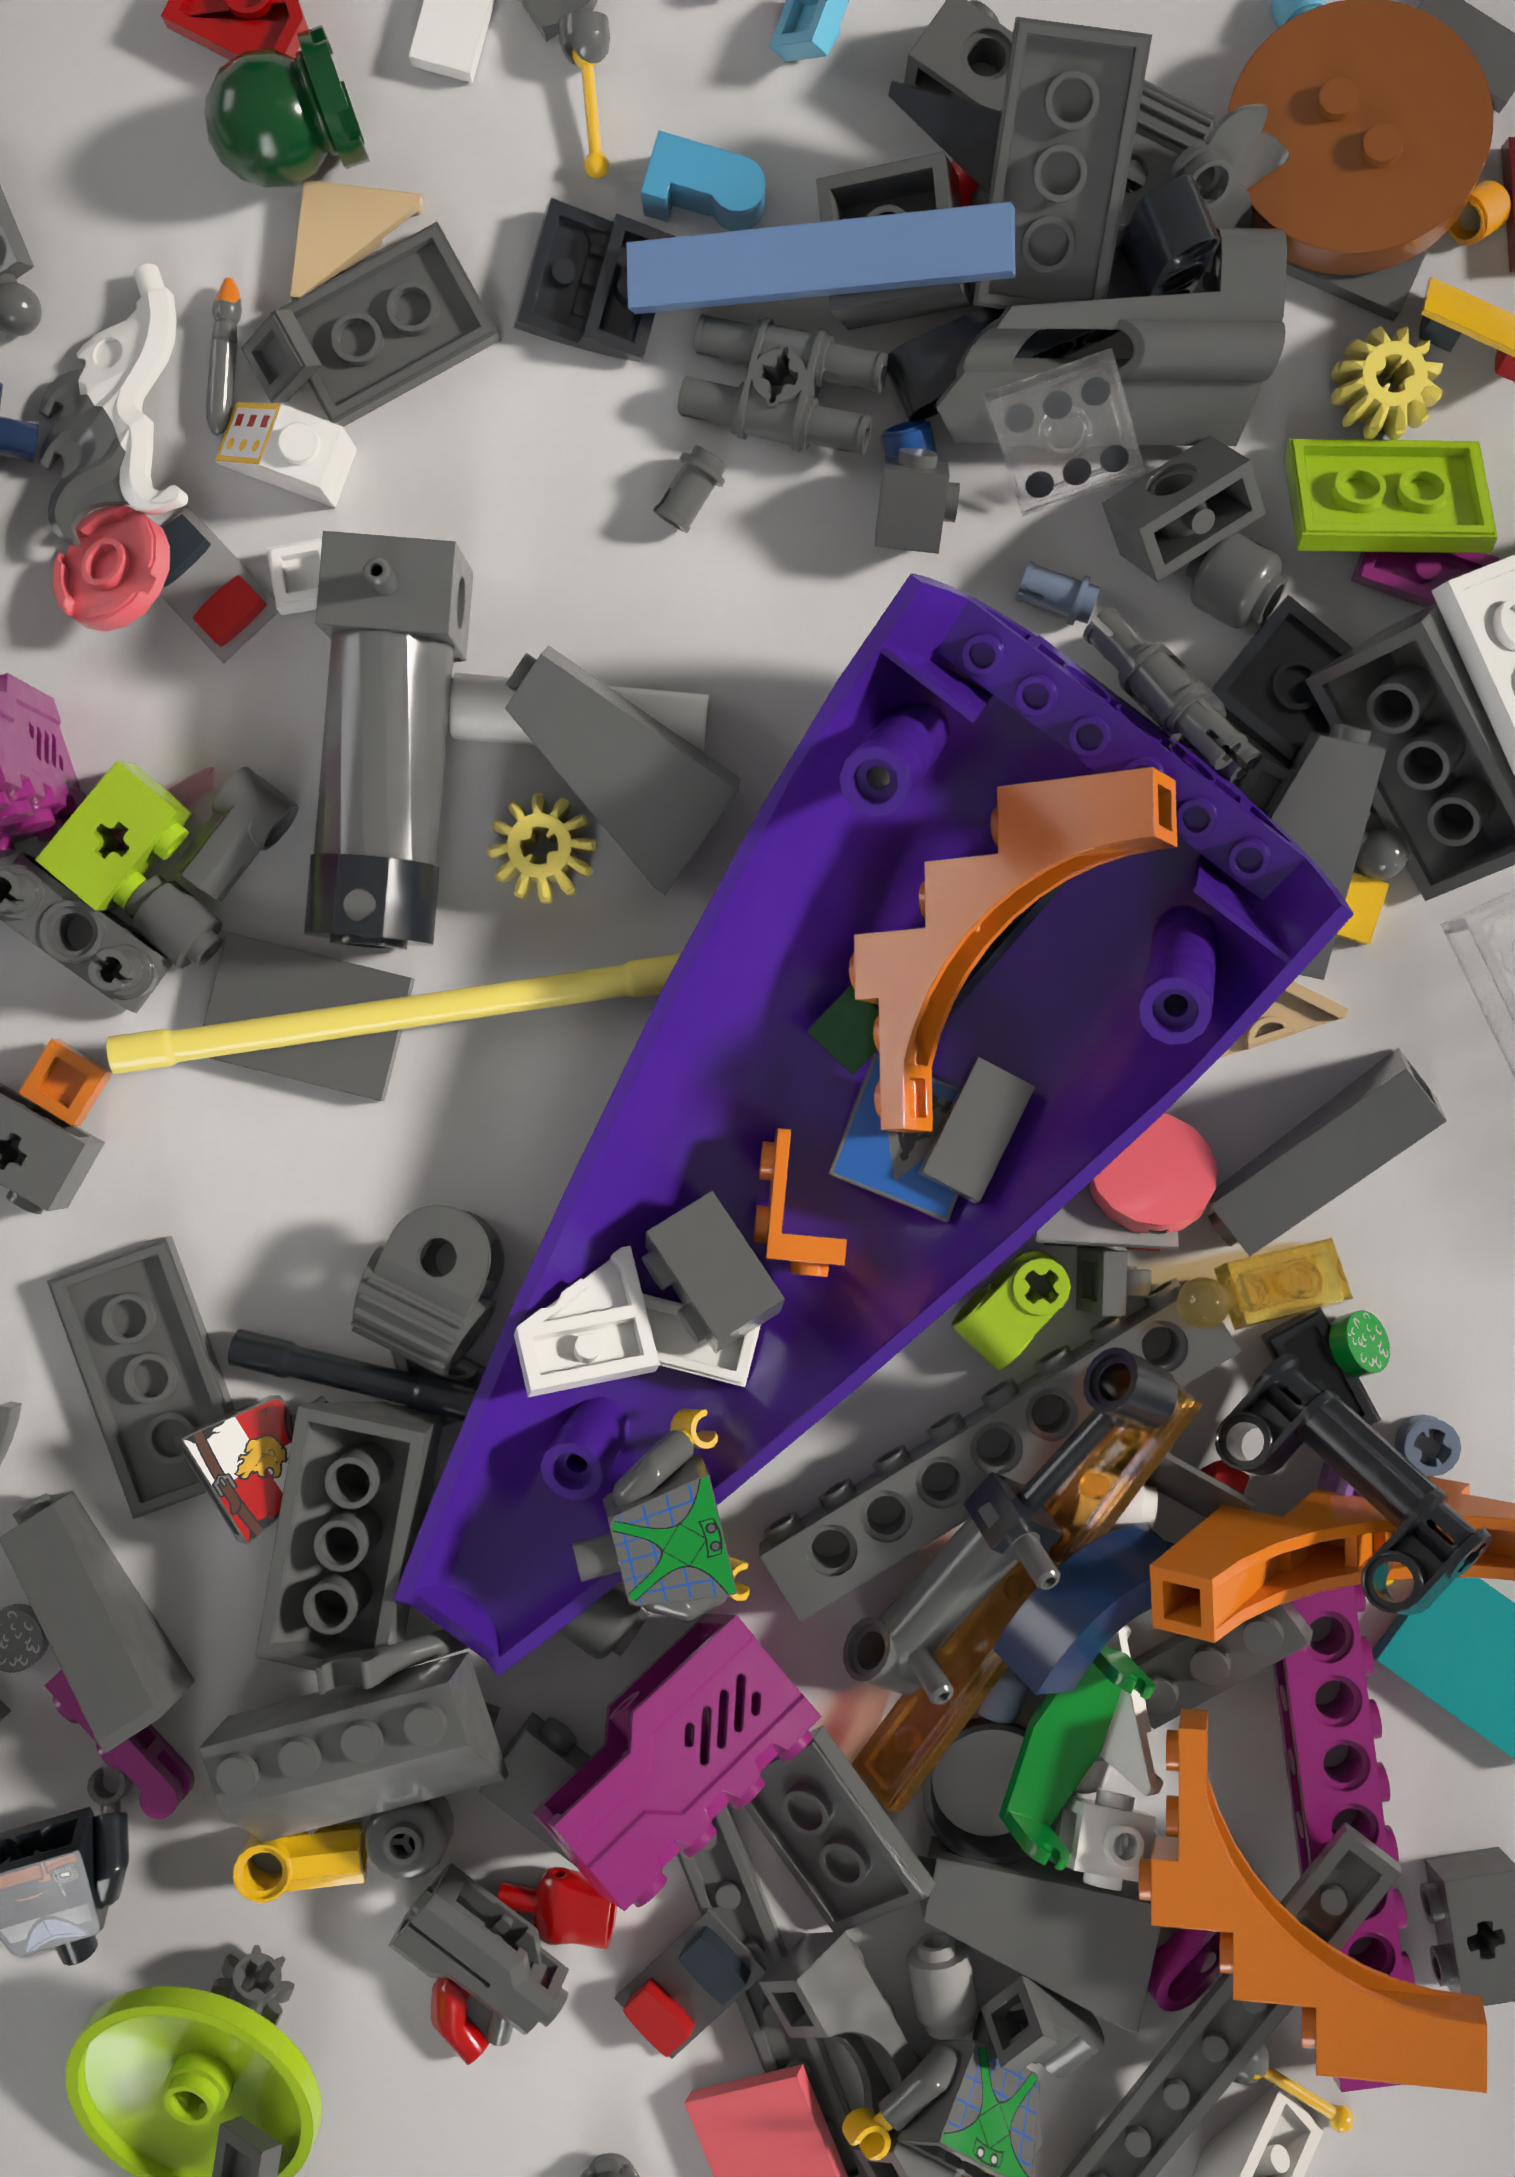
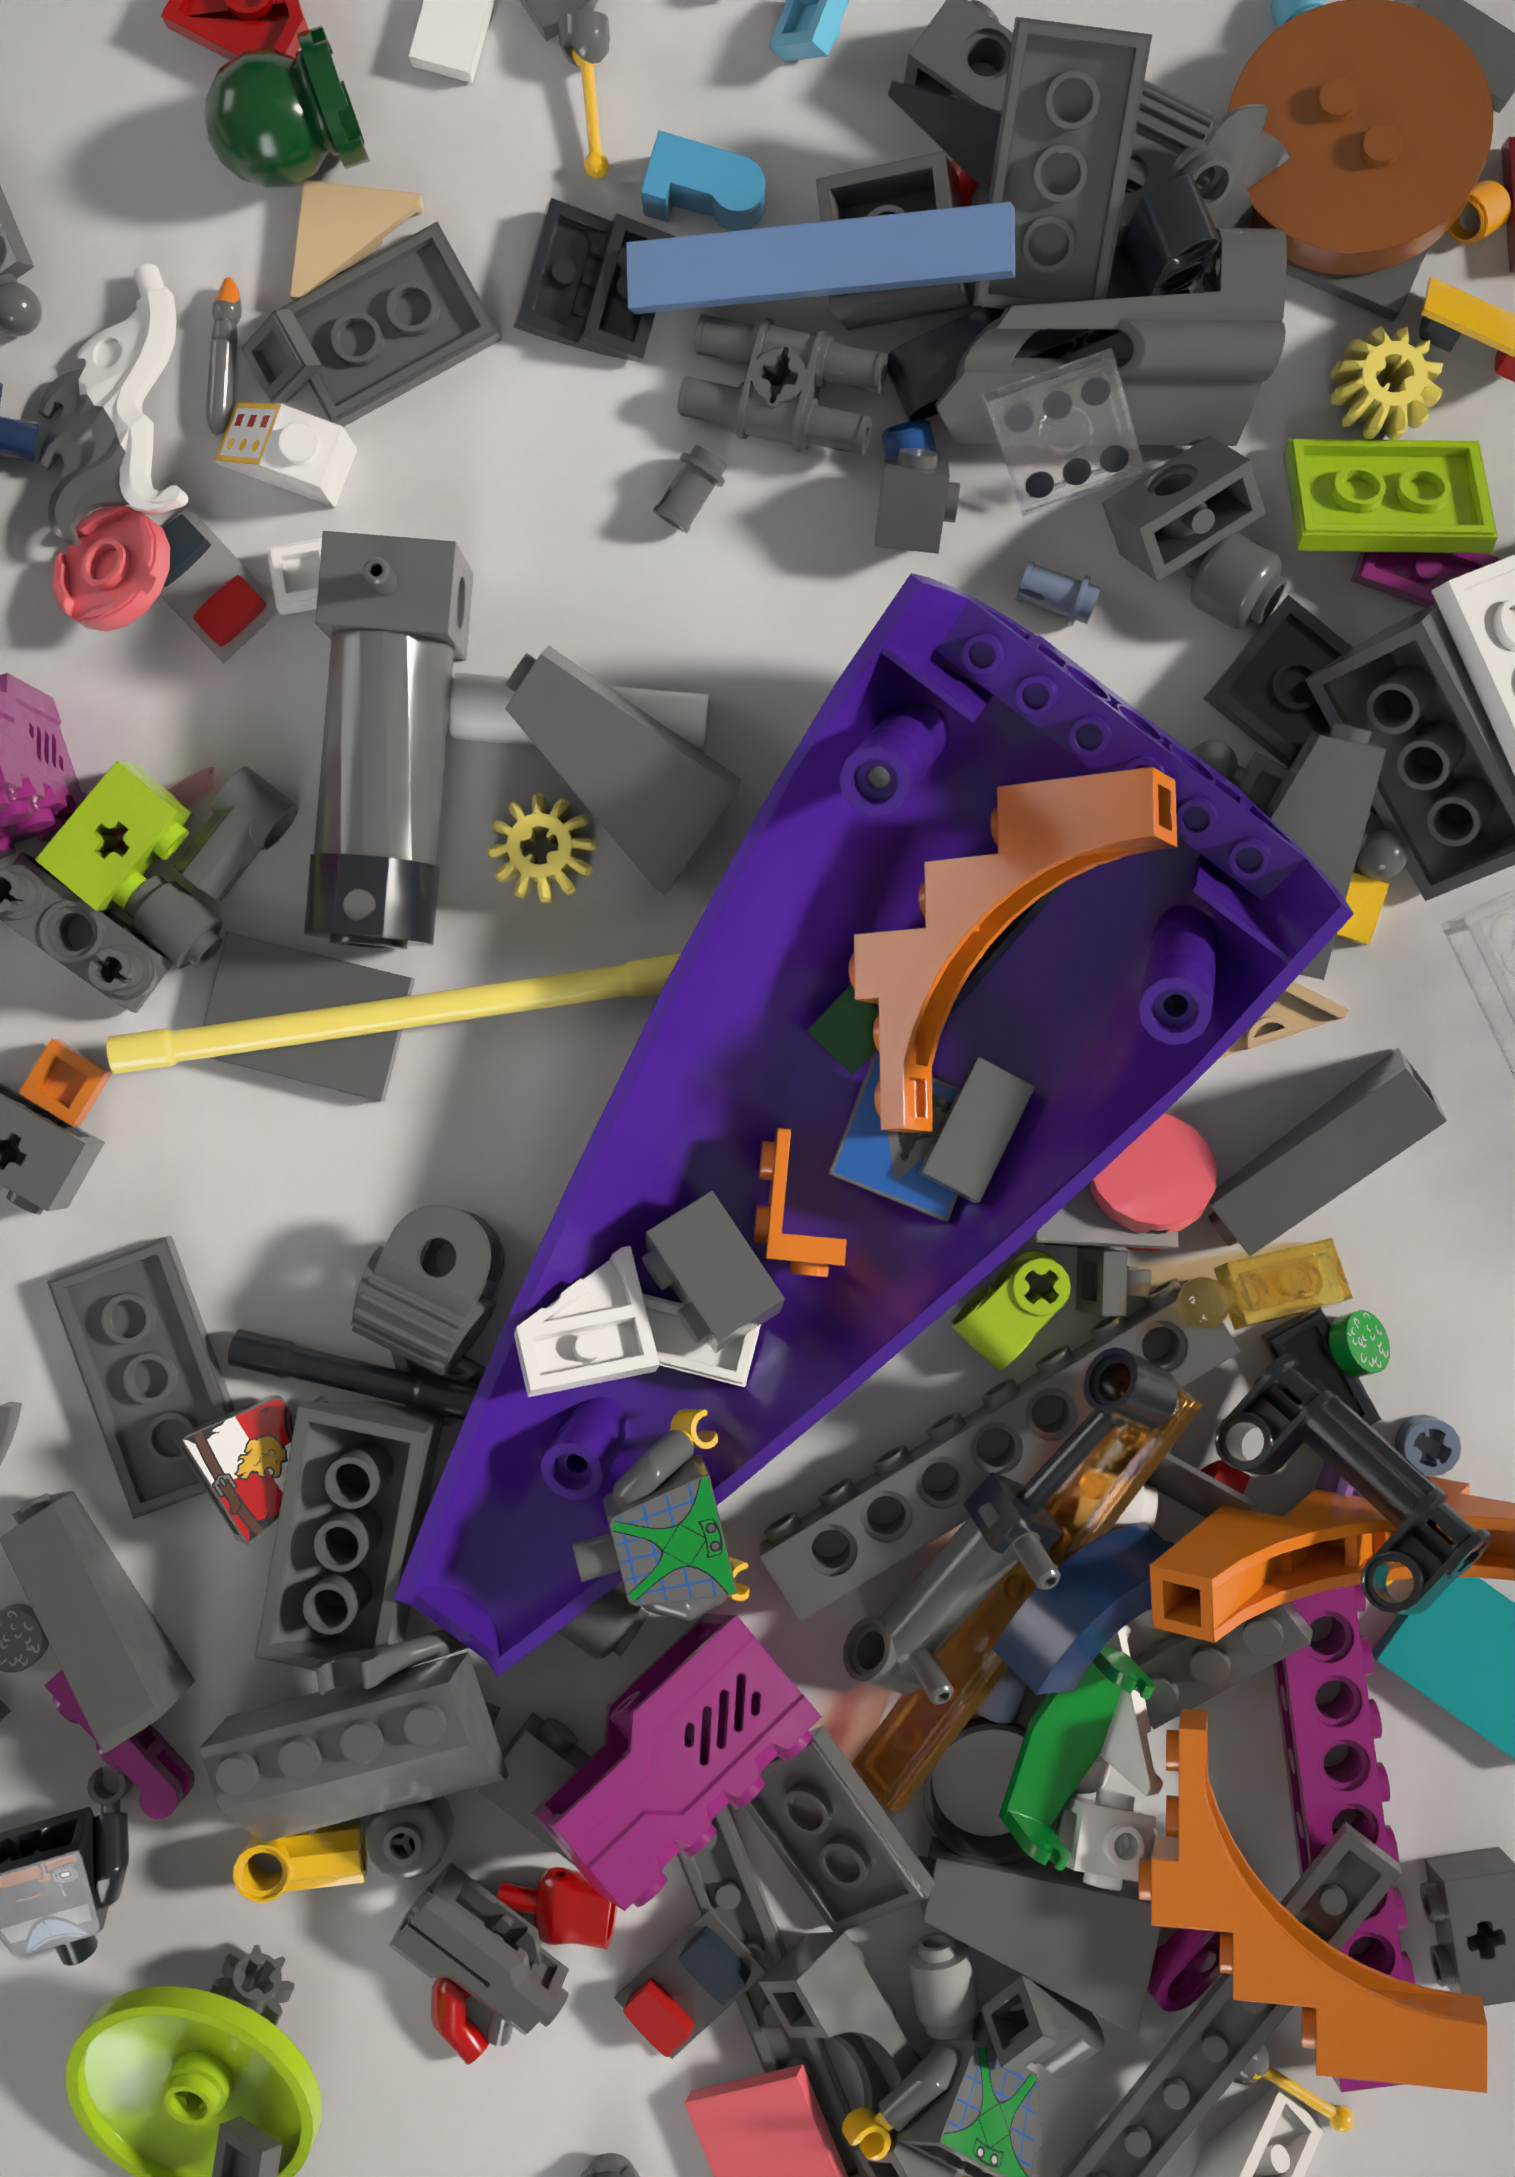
dark grey pin [1083,607,1262,784] -> none

